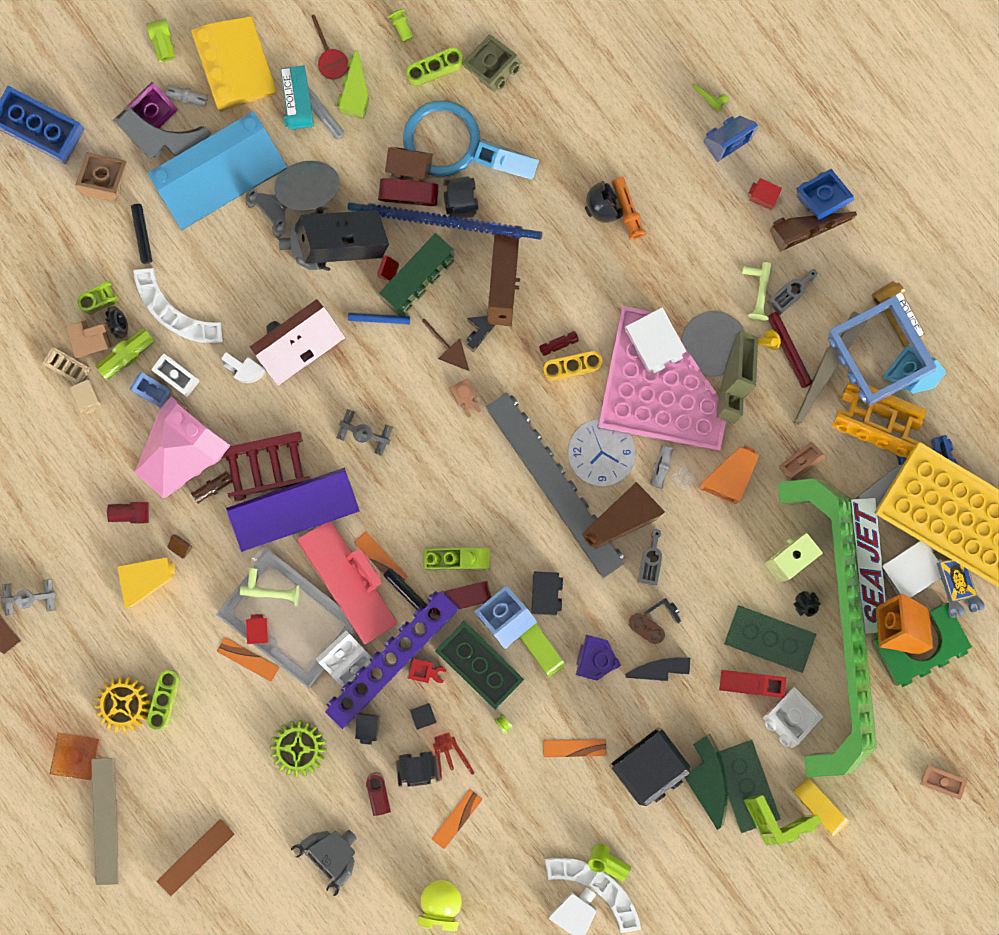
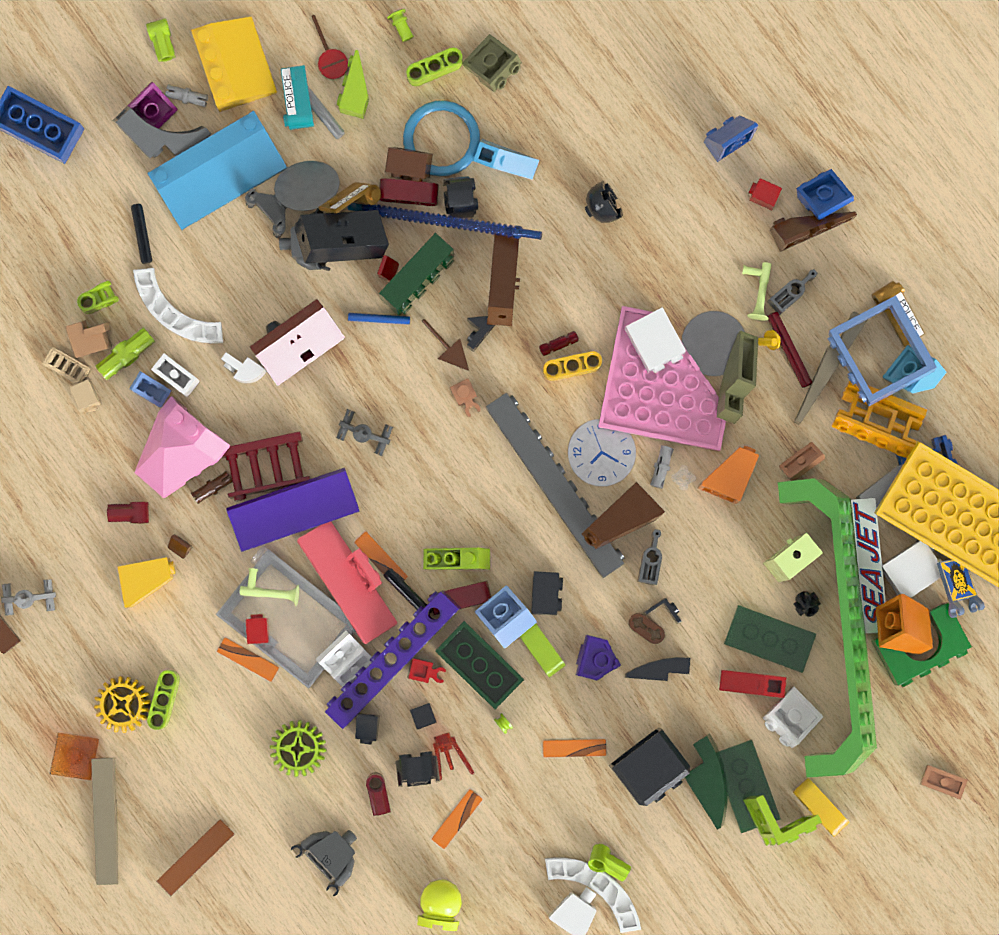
medium nougat slope [75,152,127,201] -> none
black gear [105,306,128,339] -> none
orange pin [612,177,647,240] -> none
lime bar [692,83,729,111] -> none
none -> pearl gold door [319,182,381,213]

